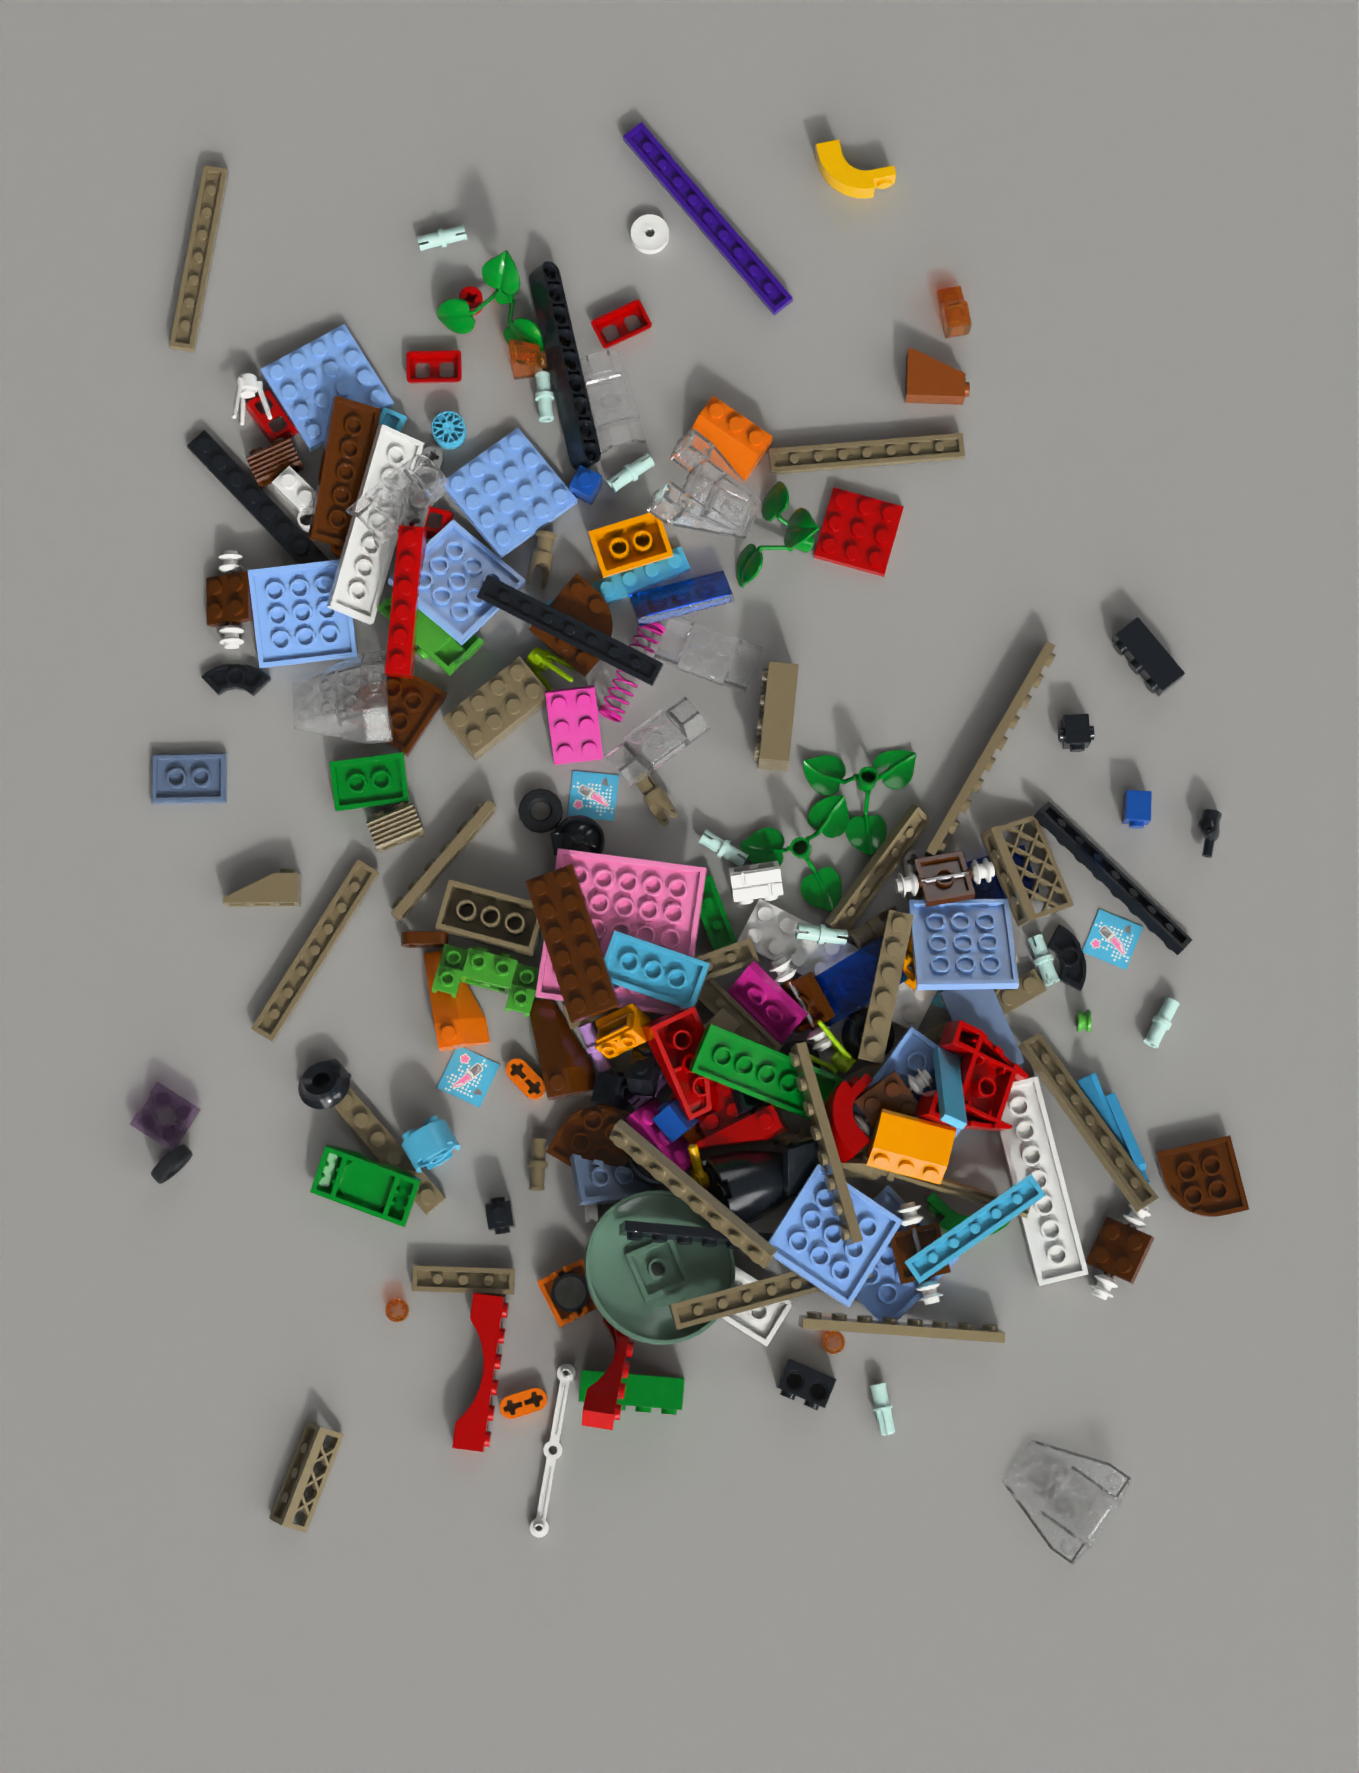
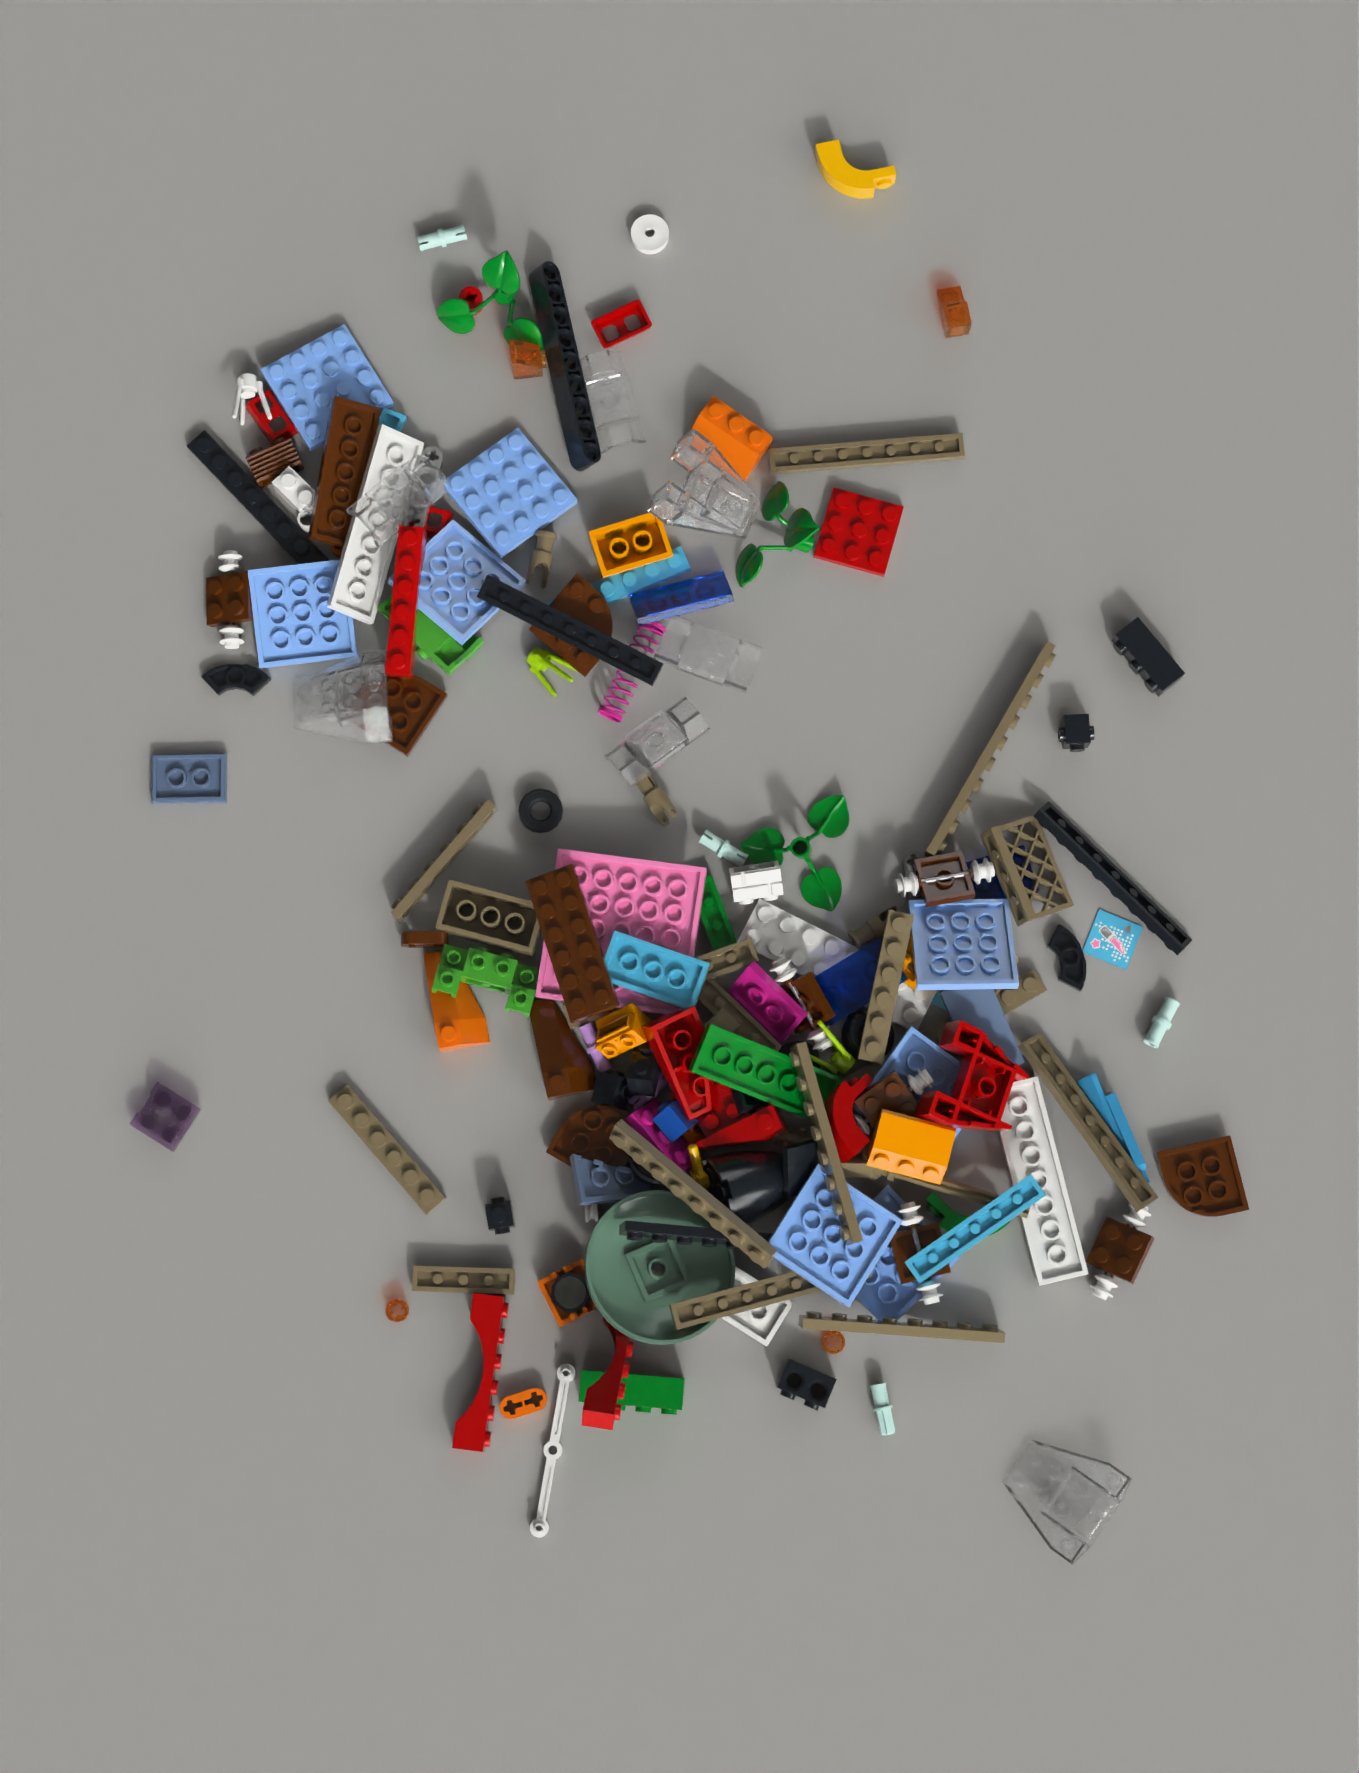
black tyre [151,1144,193,1184] -> none
dark tan plate [169,165,229,352] -> none
dark tan slope [223,869,302,907] -> none
dark tan plate [251,859,380,1042] -> none
dark tan fence [269,1421,344,1533] -> none
black piece [298,1059,351,1109] -> none
green slope [310,1145,421,1227] -> none
green plate [329,752,410,811] -> none
dark tan brick [366,802,425,853] -> none
medium azure brick [401,1116,461,1173] -> none
red piece [406,350,462,384] -> none
medium azure wheel [432,411,466,449] -> none
medium azure sticker [437,1048,500,1108] -> none
dark tan brick [442,656,548,761] -> none
orange beam [506,1058,546,1100] -> none
dark tan pin [528,1138,548,1191] -> none
light aqua pin [535,371,554,423] -> none
dark pink plate [545,685,603,765] -> none
black piece [550,815,605,856] -> none
medium azure sticker [567,771,619,821] -> none
blue brick [569,465,603,505] -> none
light aqua pin [607,453,655,493] -> none
dark purple plate [623,122,793,316] -> none
dark tan brick [754,661,799,771] -> none
light aqua pin [795,923,848,946] -> none
green plant [803,750,916,855] -> none
dark tan plate [825,804,931,938] -> none
dark orange slope [905,348,970,405] -> none
medium azure tile [933,1046,967,1129] -> none
light aqua pin [1027,934,1060,986] -> none
bright green bush [1076,1010,1091,1032] -> none
blue brick [1122,790,1152,829] -> none
black piece [1198,809,1222,858] -> none

